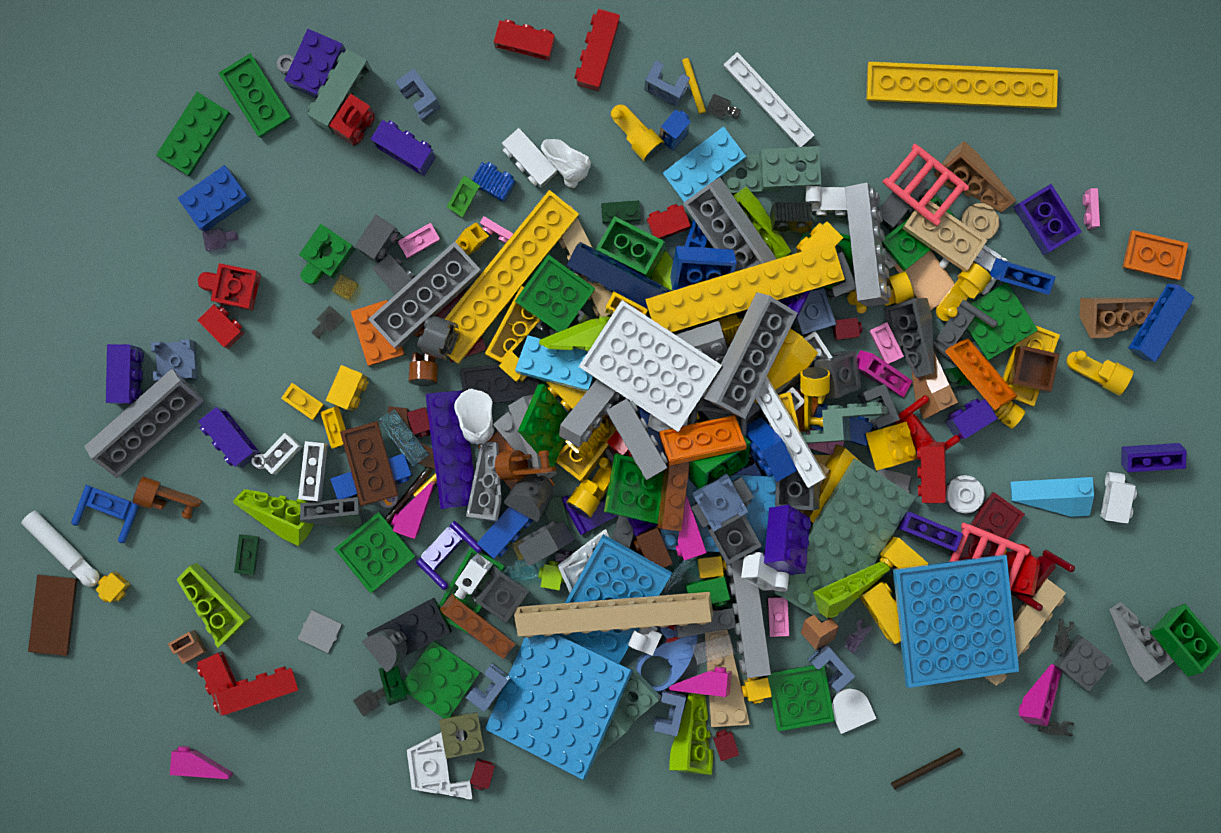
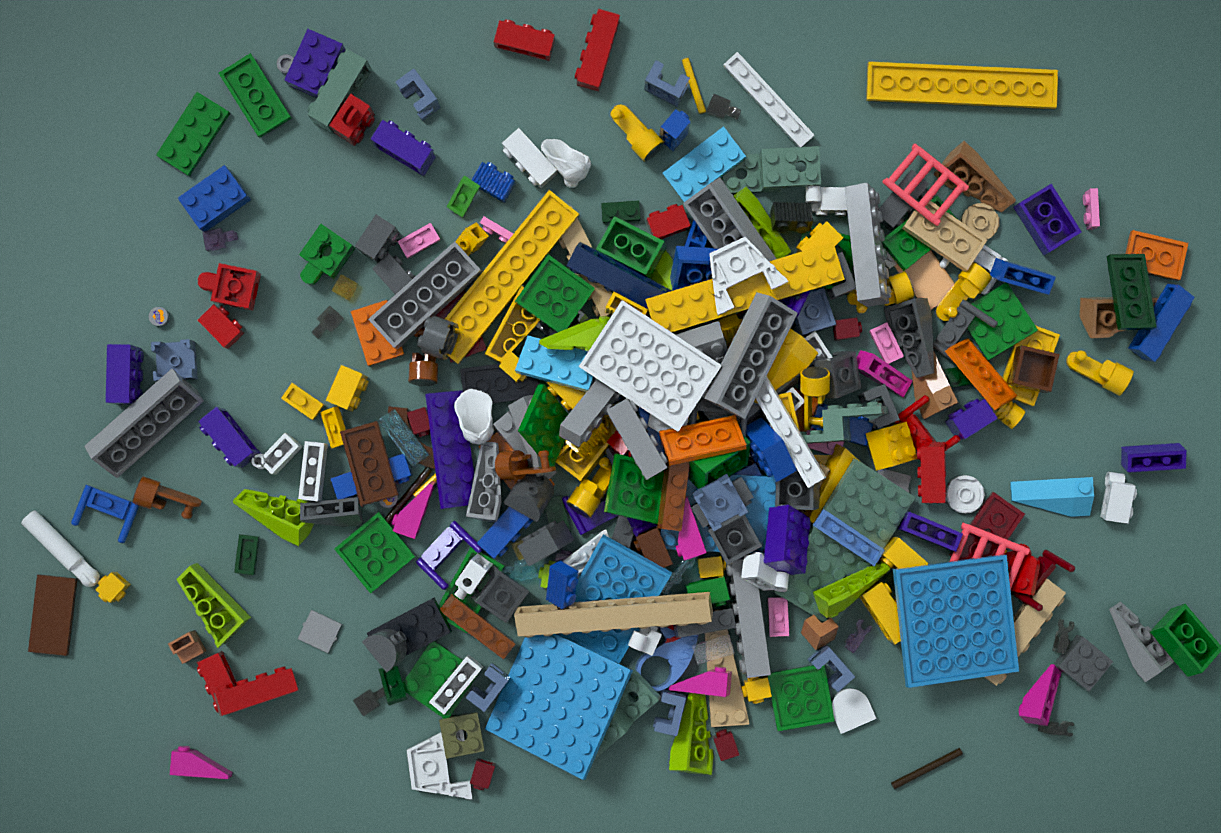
none -> light grey tile [149,307,169,327]
none -> white brick [429,654,483,714]
none -> blue brick [546,561,579,609]
none -> white wing [709,237,788,316]
none -> medium blue plate [813,509,885,566]
none -> dark green plate [1106,254,1157,330]

